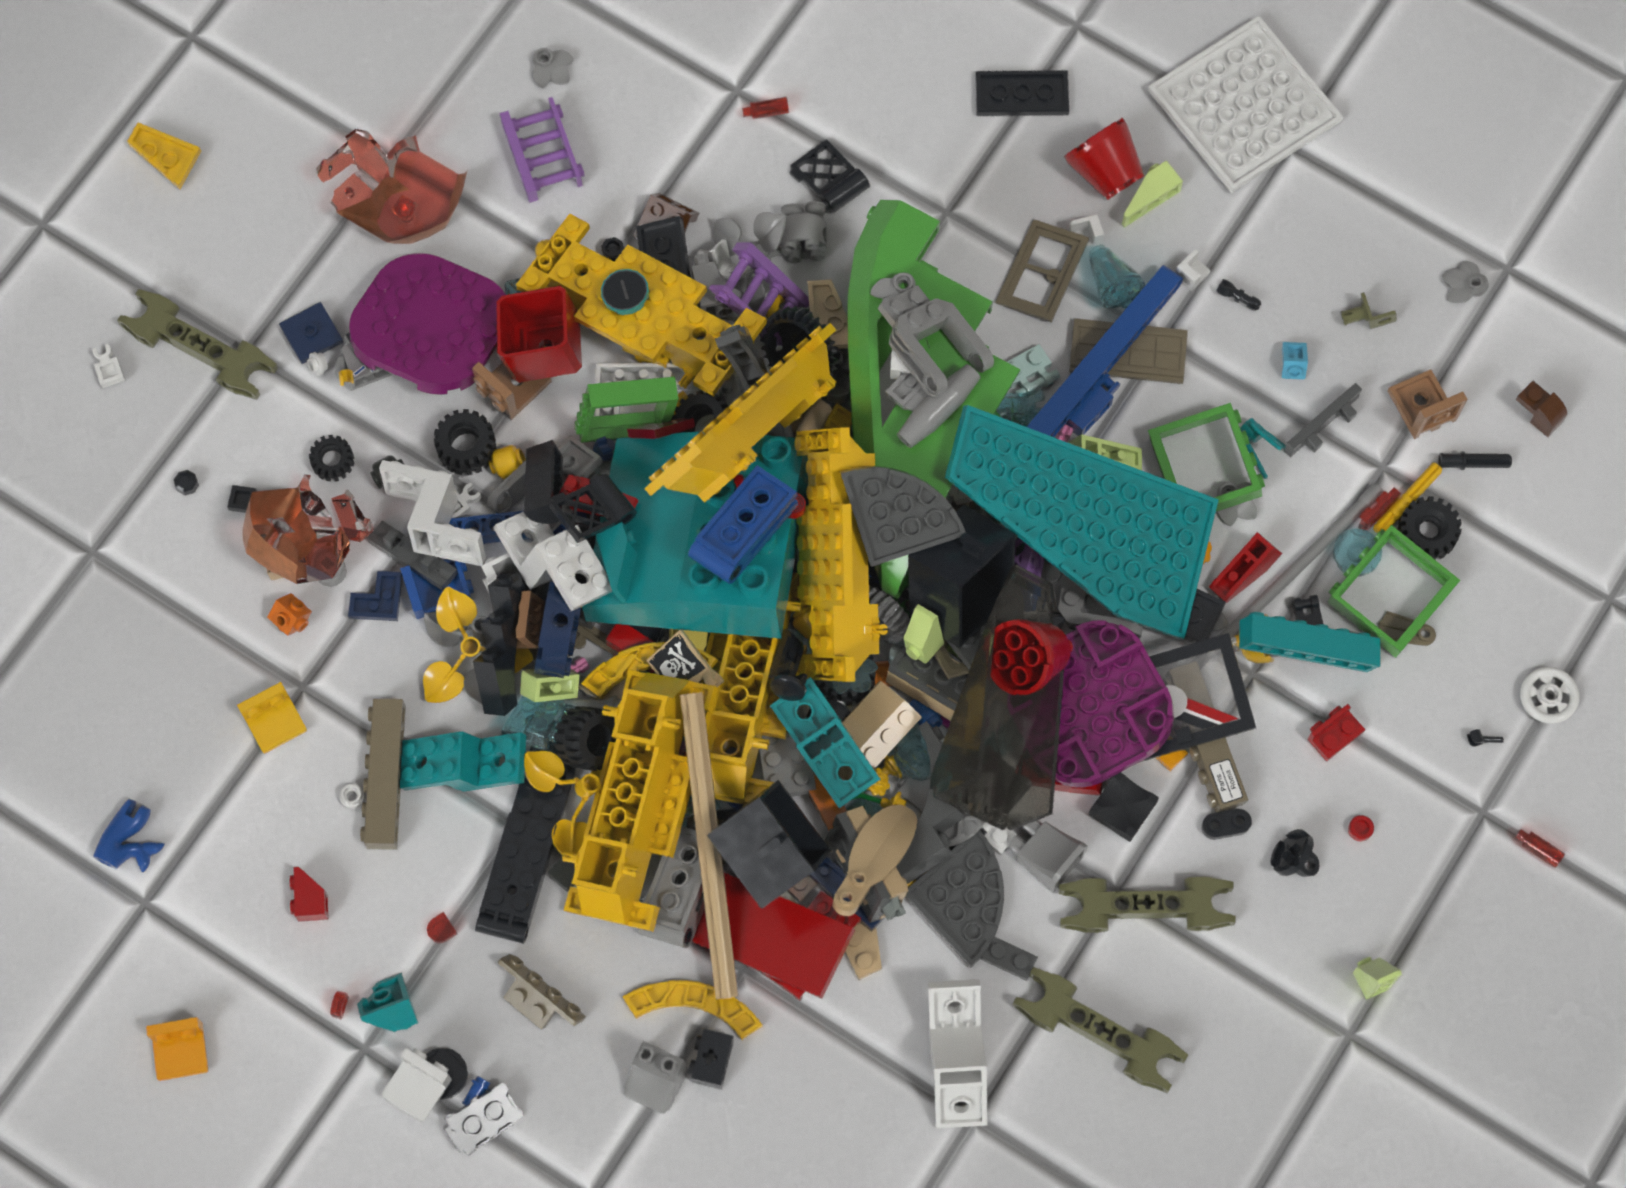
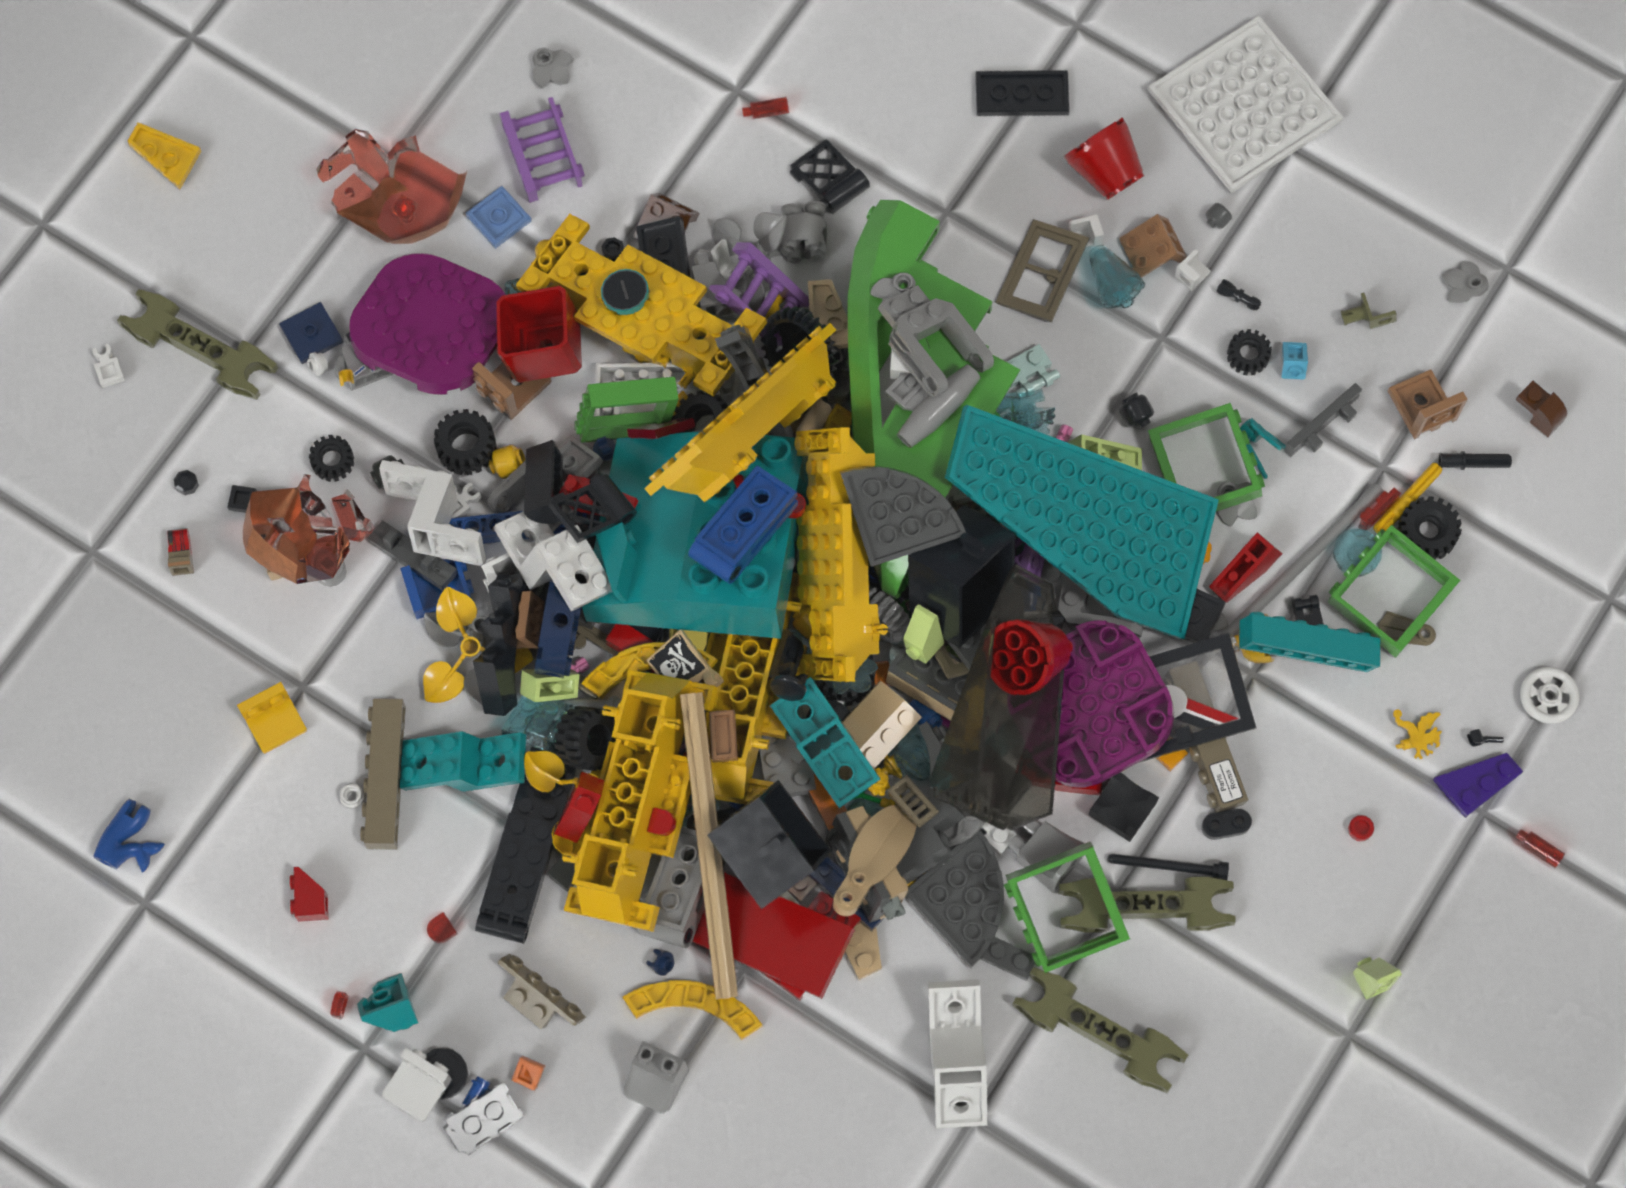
light orange bracket [146,1017,209,1081] -> none
orange brick [267,593,312,636] -> none
dark blue plate [348,571,403,621] -> none
black brick [688,1029,734,1090] -> none
blue beam [1027,265,1184,437] -> none
blue brick [1065,374,1120,436] -> none
dark tan piece [1069,318,1188,384] -> none
yellowish green slope [1122,161,1183,228] -> none
black tile [1270,829,1320,877] -> none
red bracket [1307,704,1365,761] -> none
none -> leg [167,528,194,576]
none -> medium blue tile [466,186,532,249]
none -> orange tile [511,1055,545,1091]
none -> red slope [554,771,605,843]
none -> dark blue plate [646,949,674,976]
none -> red tile [647,807,676,836]
none -> medium nougat tile [709,710,738,763]
none -> dark tan slope [887,775,939,828]
none -> bright green window [1004,841,1130,973]
none -> black piece [1108,854,1229,880]
none -> black head [1119,392,1154,429]
none -> medium nougat bracket [1120,214,1187,278]
none -> dark grey piece [1206,203,1232,229]
none -> black tyre [1227,329,1272,376]
none -> yellow piece [1393,709,1442,759]
none -> dark purple wing [1433,753,1523,818]

